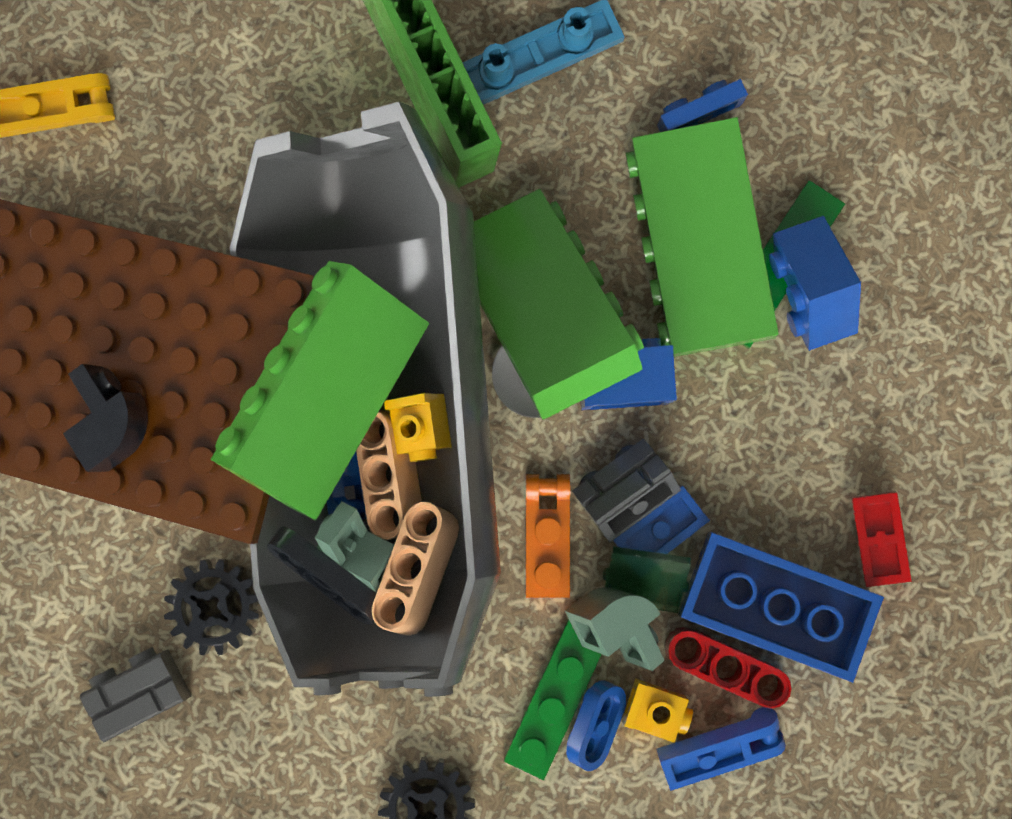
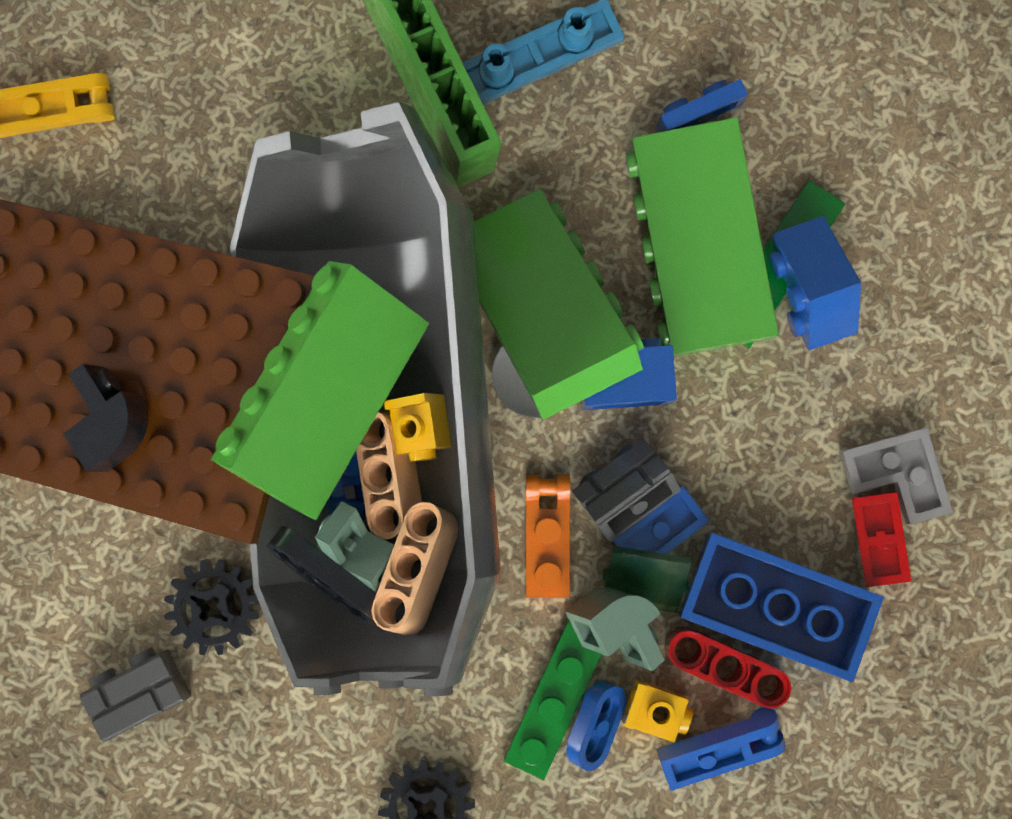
none -> light grey plate [839,427,953,525]

